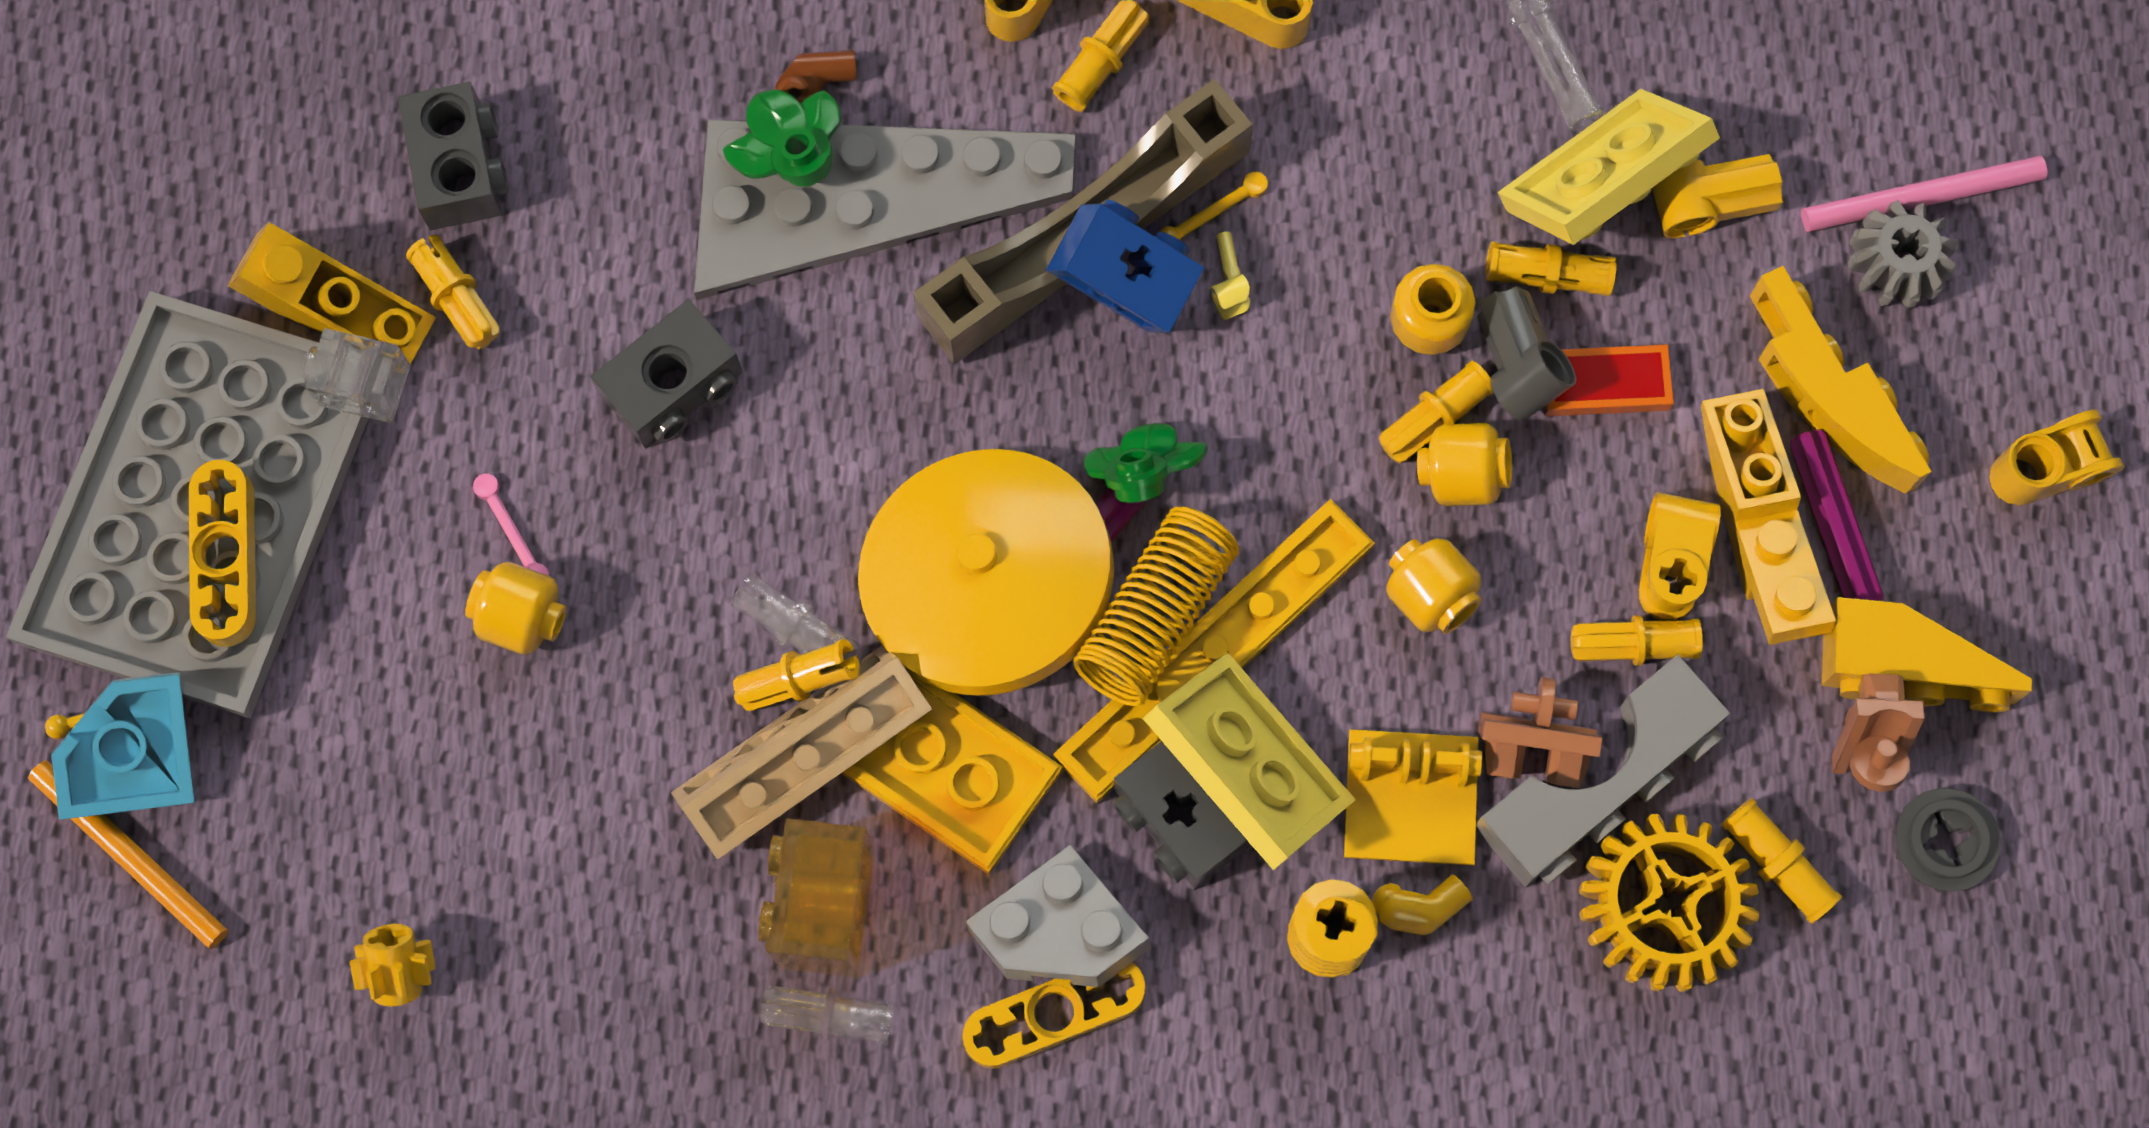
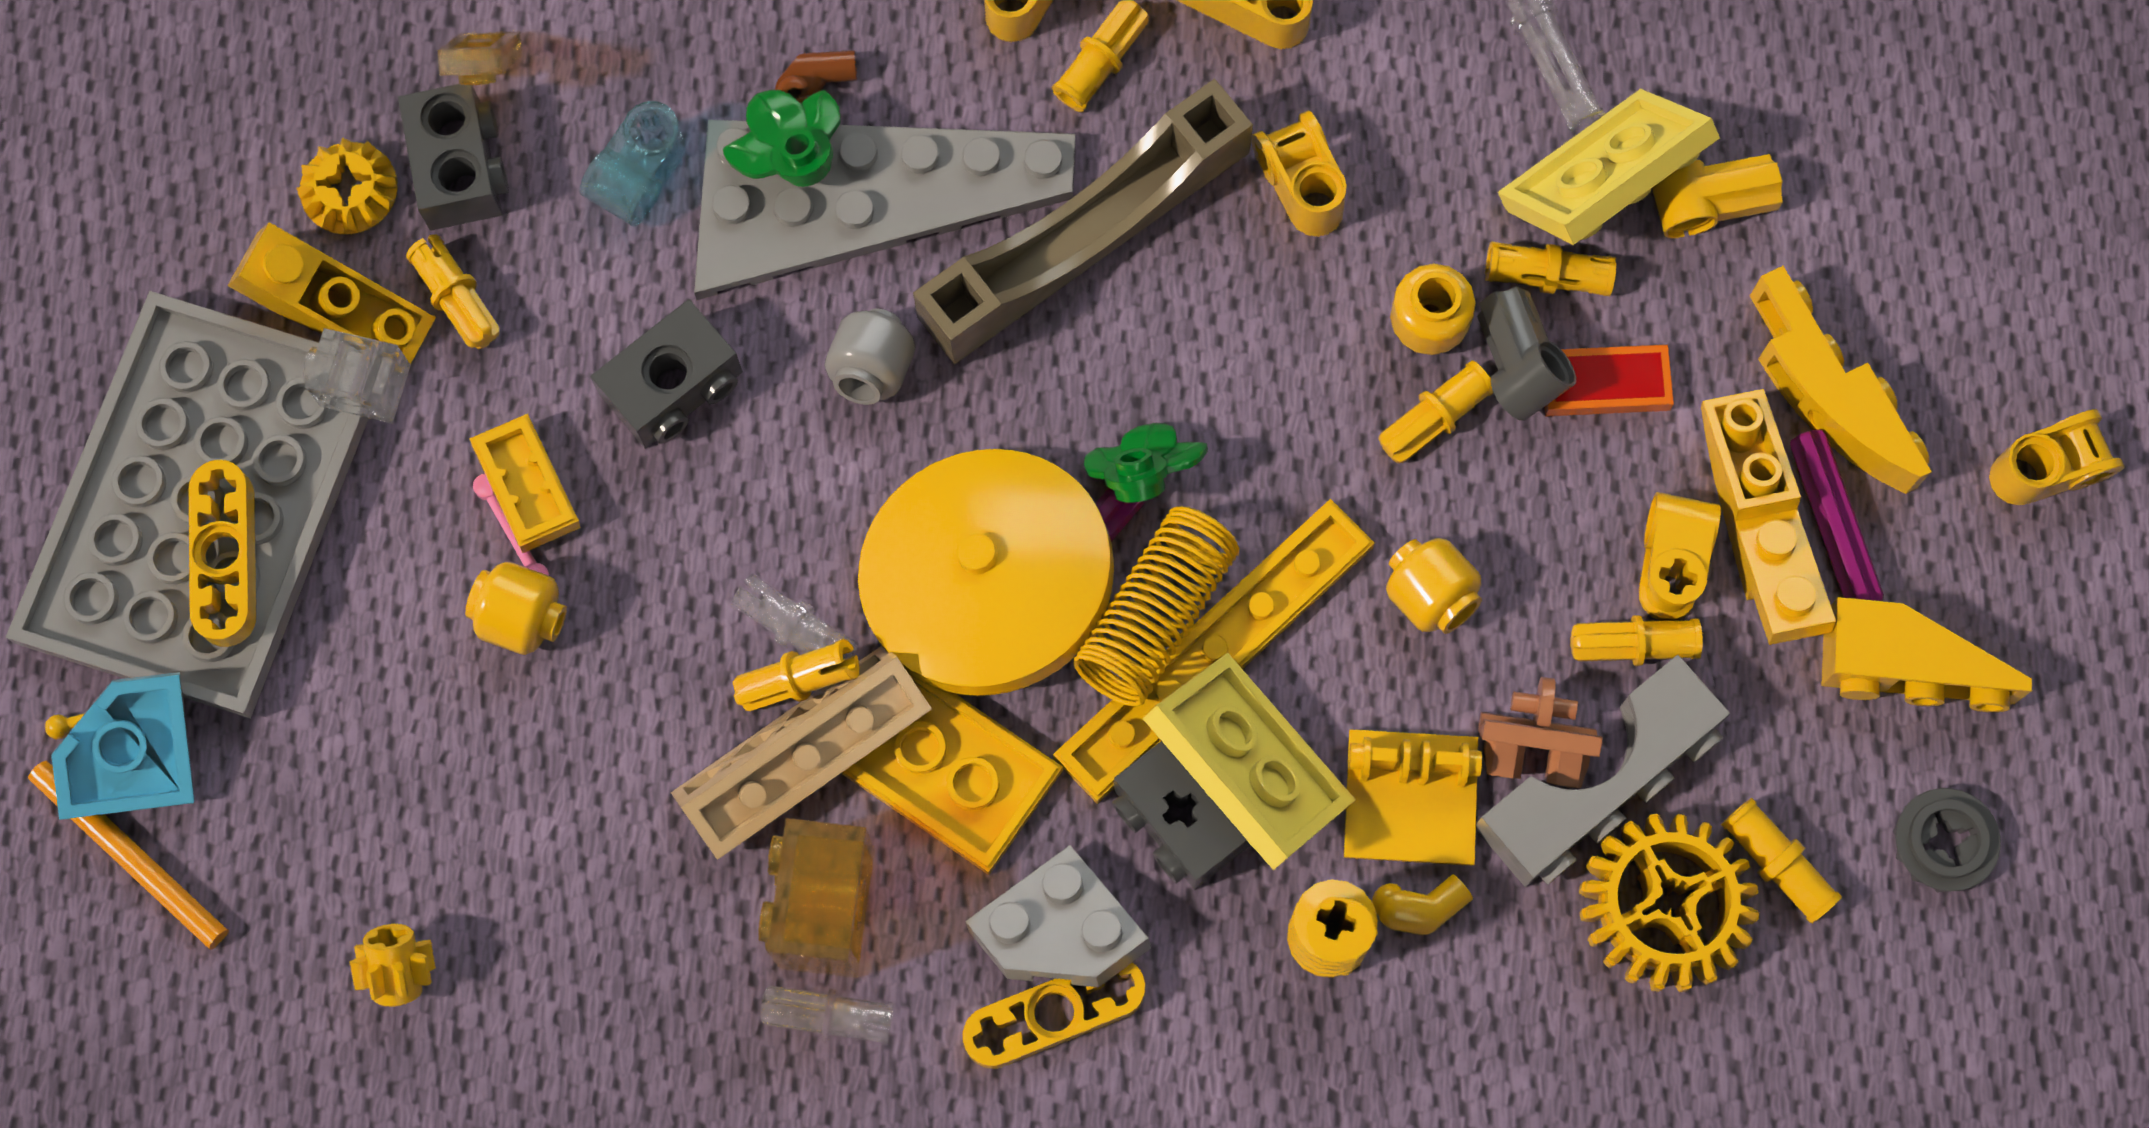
blue brick [1046,200,1205,333] -> none
yellow hinge [1160,172,1268,240] -> none
light yellow hand [1210,232,1250,320] -> none
yellow head [1417,423,1512,507] -> none
bright pink bar [1801,156,2047,232] -> none
nougat hips [1832,674,1925,792] -> none
light grey gear [1848,199,1958,310] -> none
none -> yellow gear [296,137,398,234]
none -> clear yellow plate [438,31,522,85]
none -> yellow plate [469,413,581,554]
none -> clear light blue piece [579,101,686,227]
none -> light grey head [824,309,915,405]
none -> yellow piece [1251,111,1347,237]

